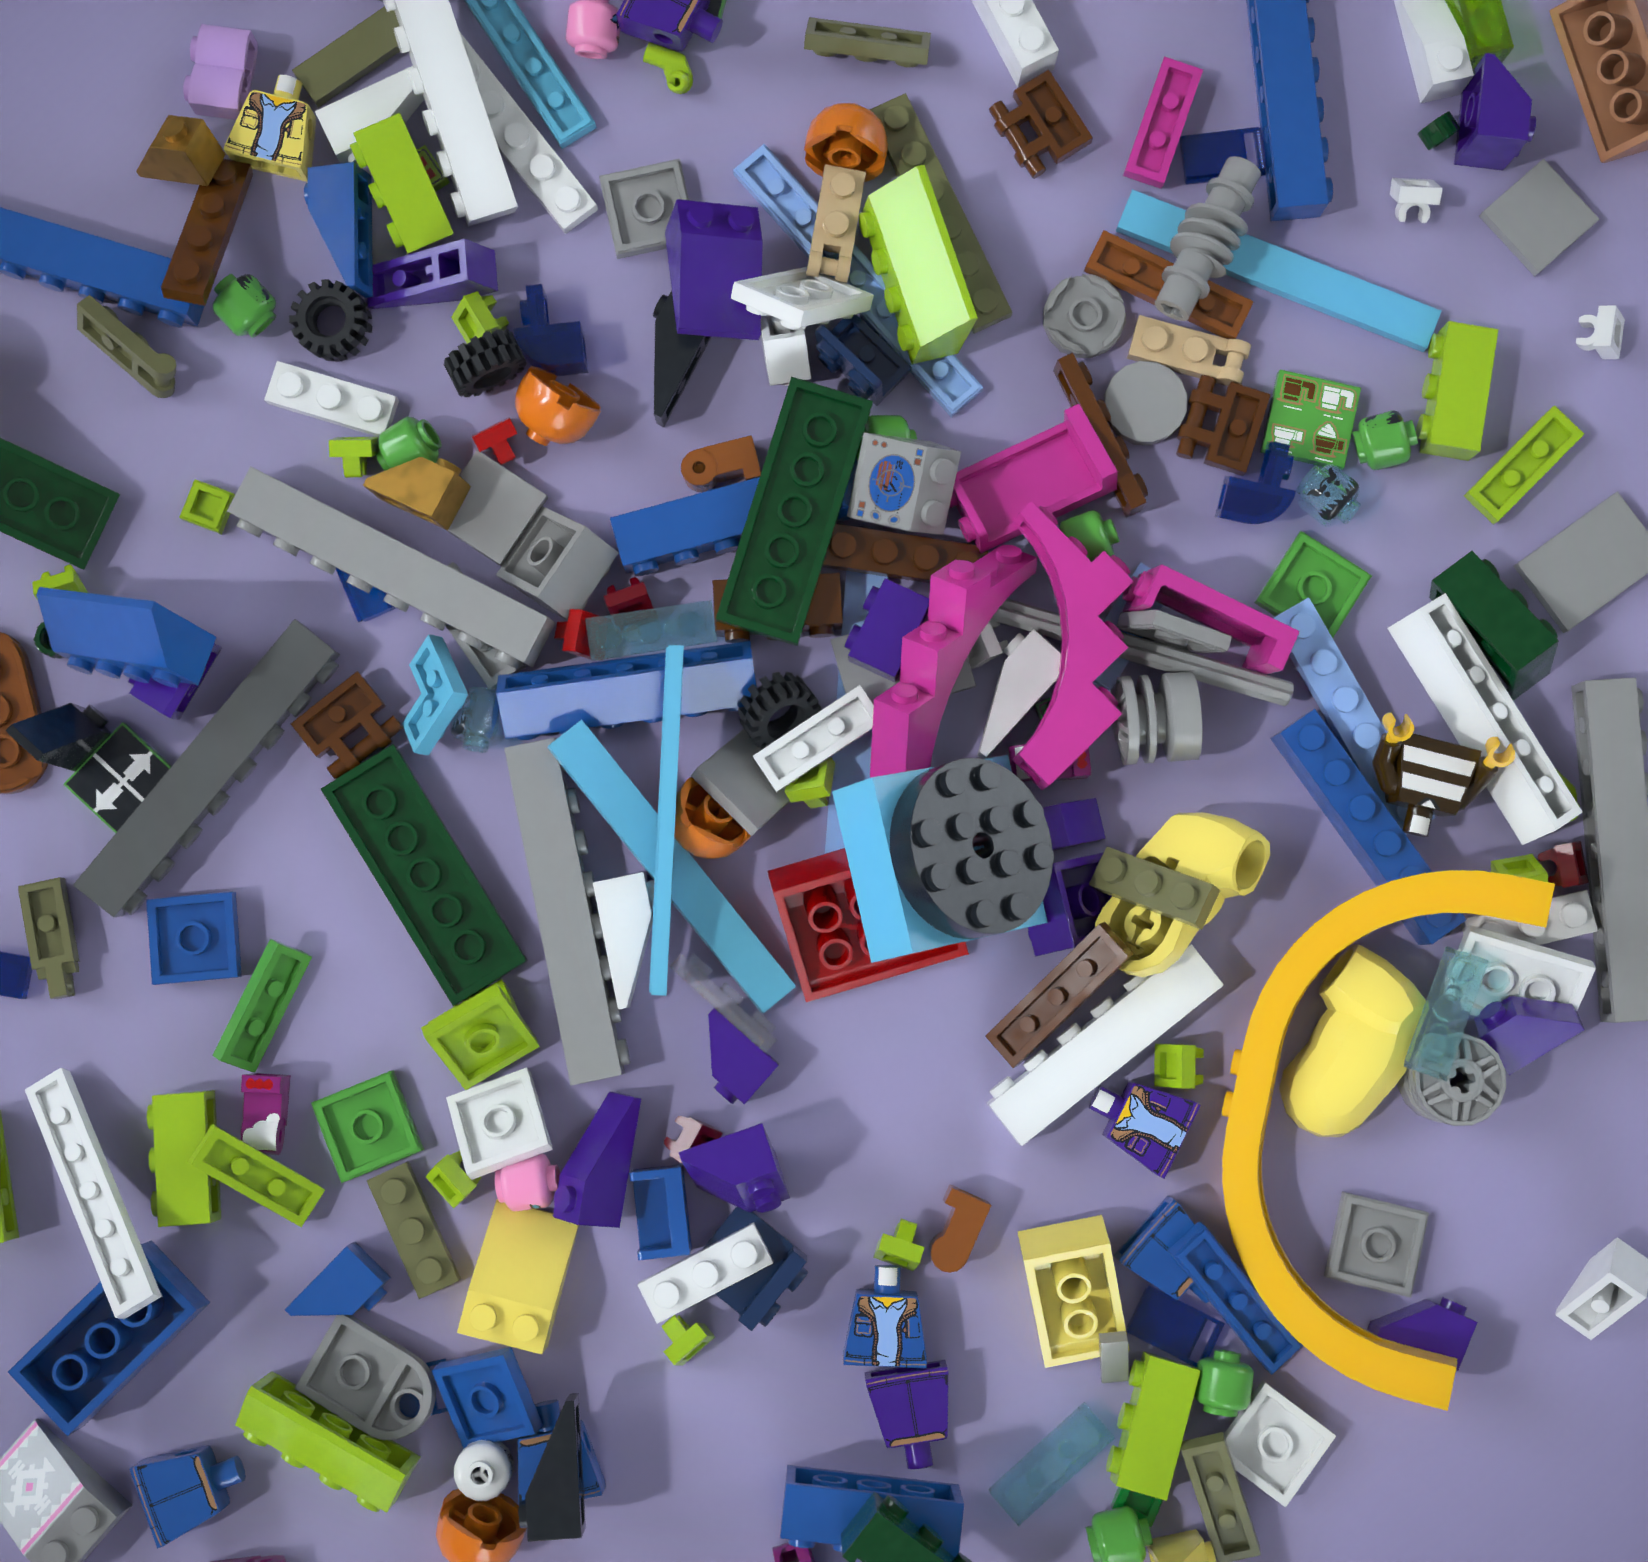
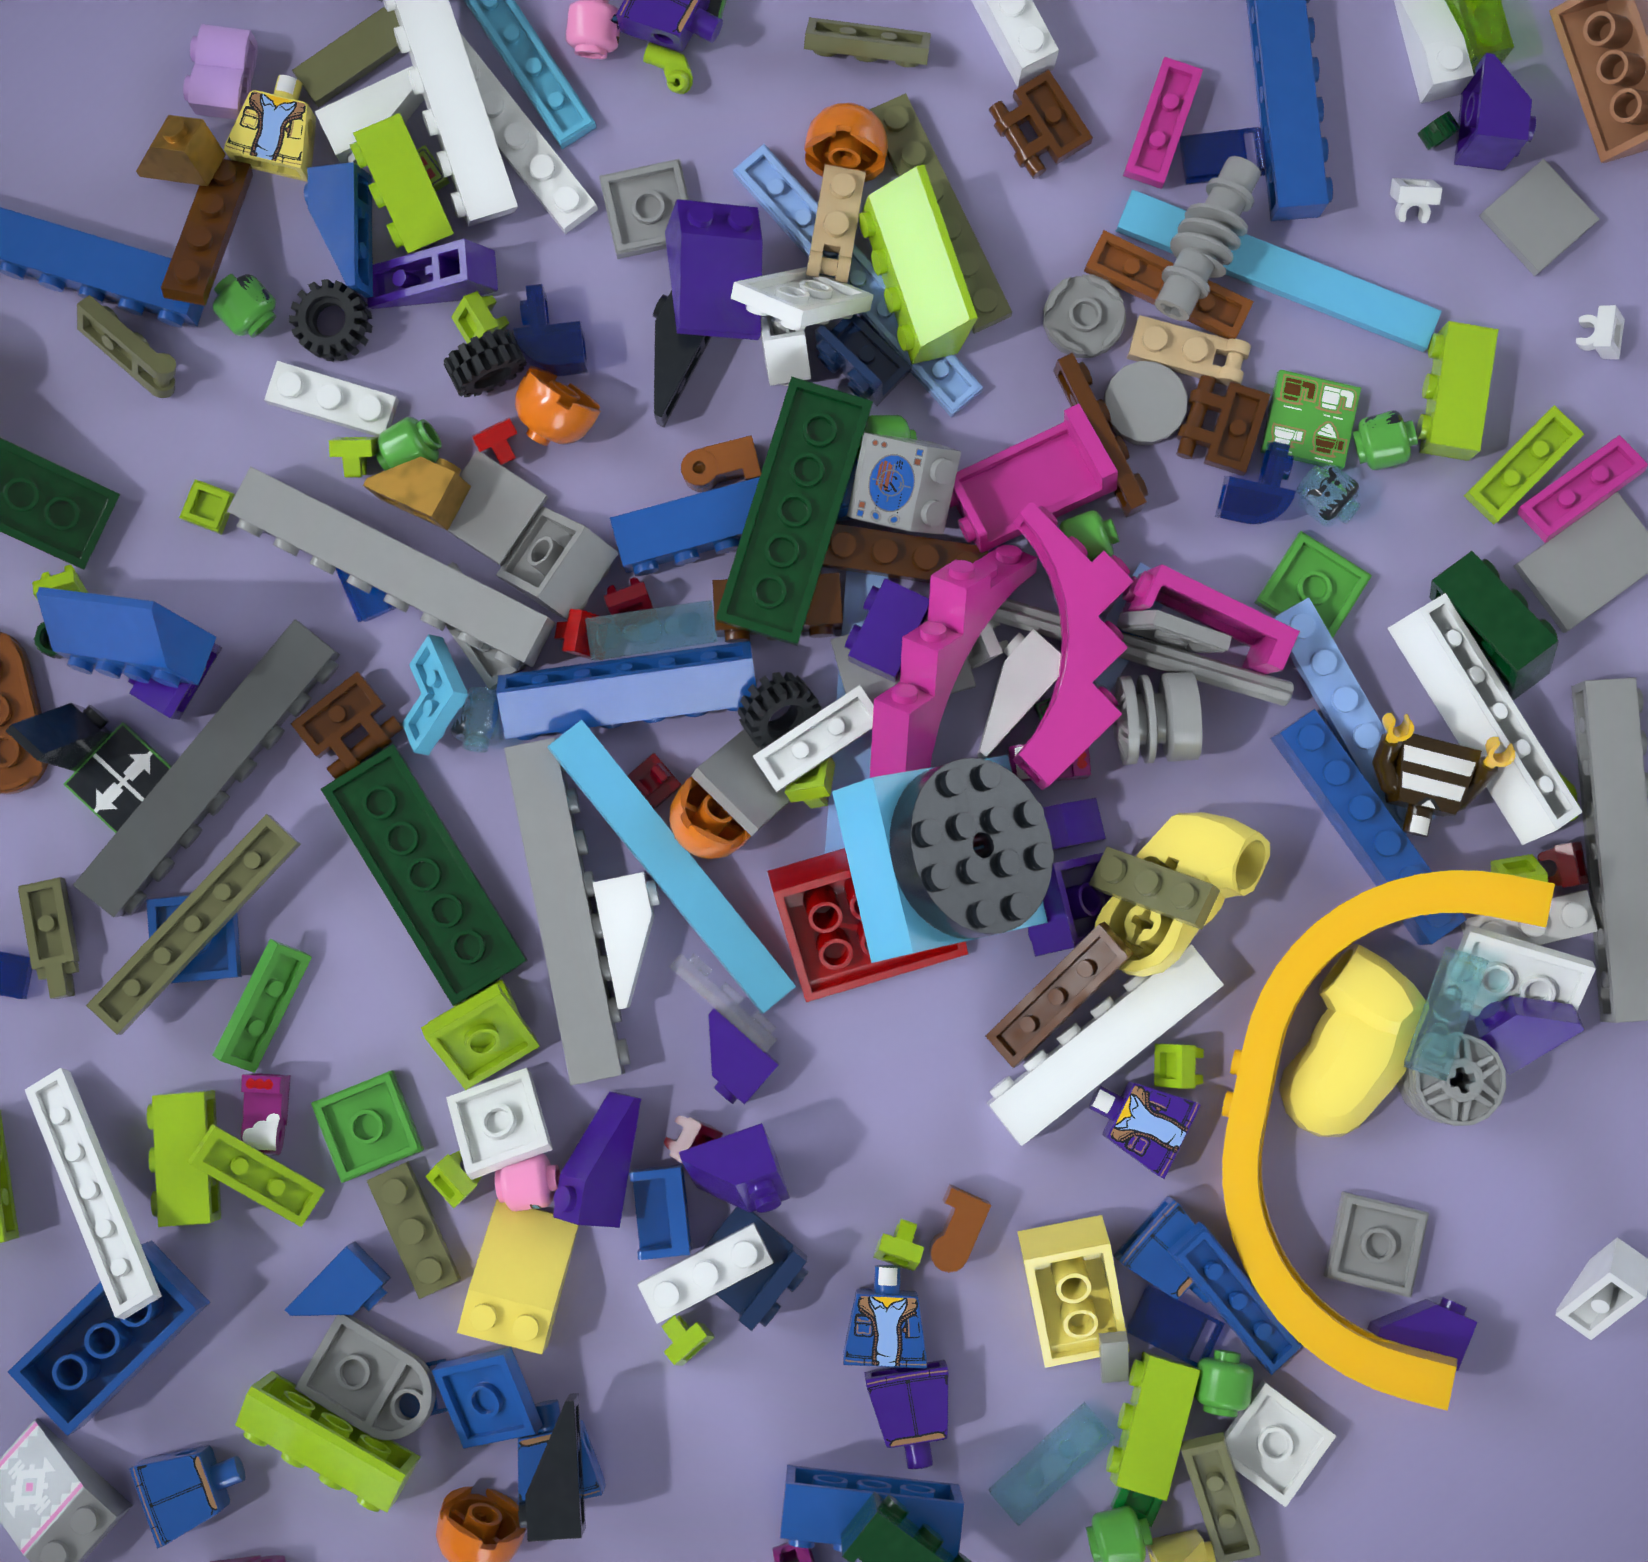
white head [454,1440,514,1501] -> none
medium azure tile [649,645,684,996] -> none
none -> olive plate [86,814,301,1035]
none -> dark red tile [627,753,682,810]
none -> dark pink plate [1517,435,1648,543]

